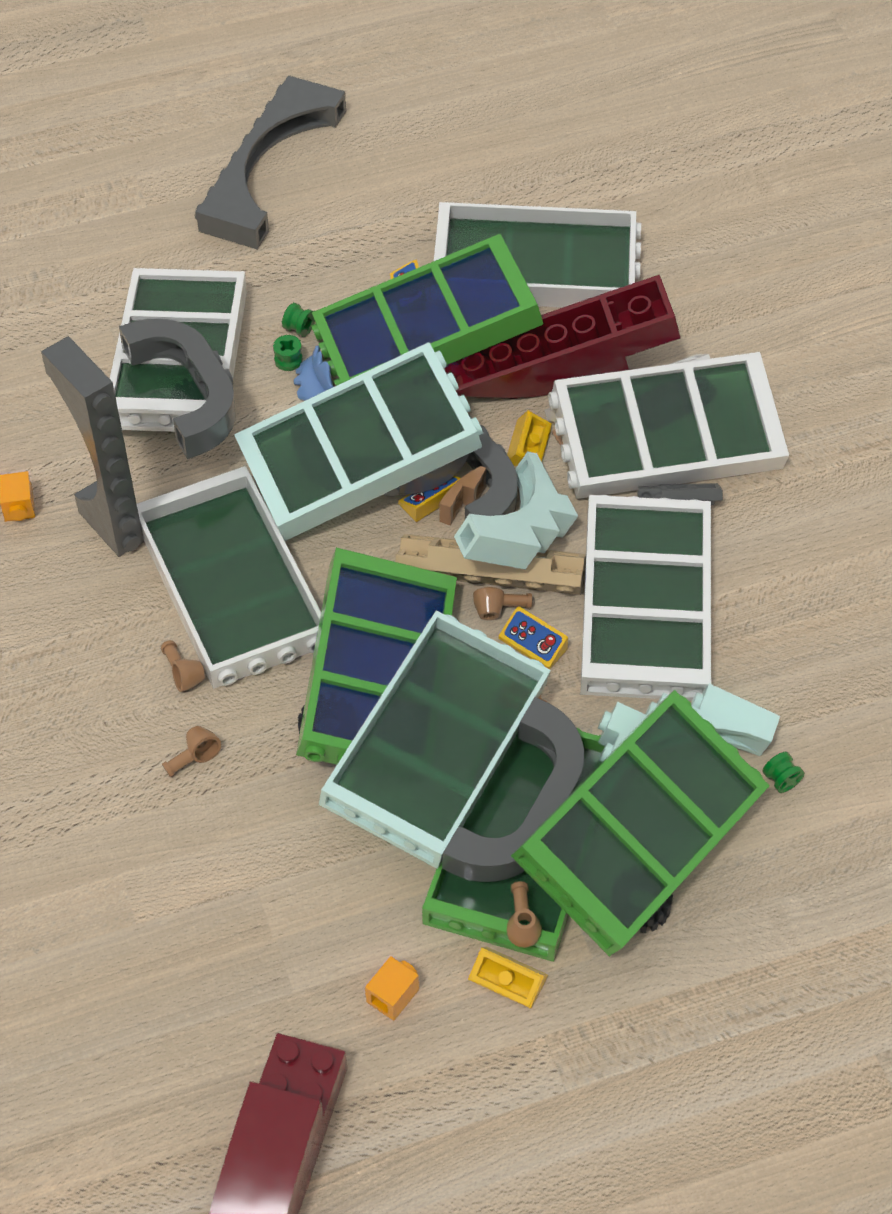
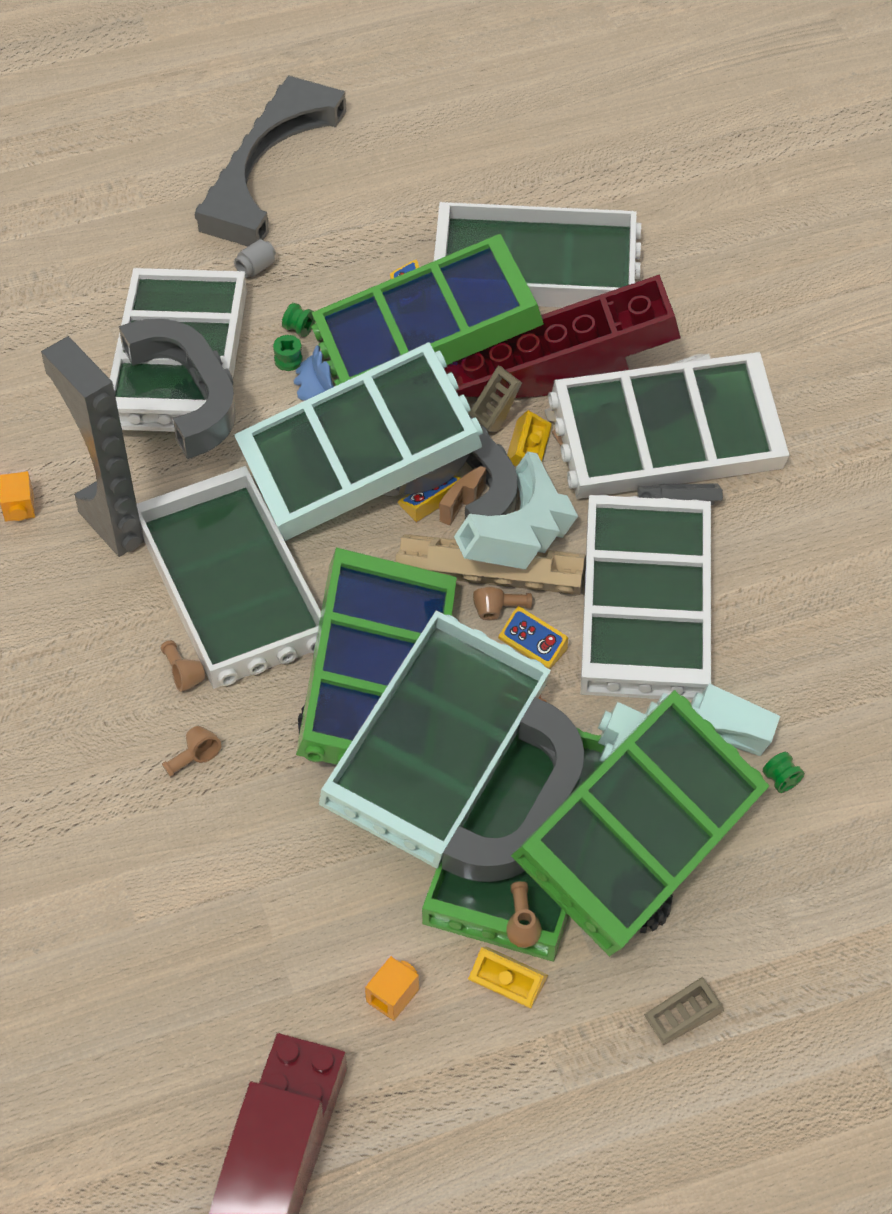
none -> light grey brick [234,239,276,278]
none -> dark tan slope [469,366,522,432]
none -> dark tan slope [644,977,724,1045]

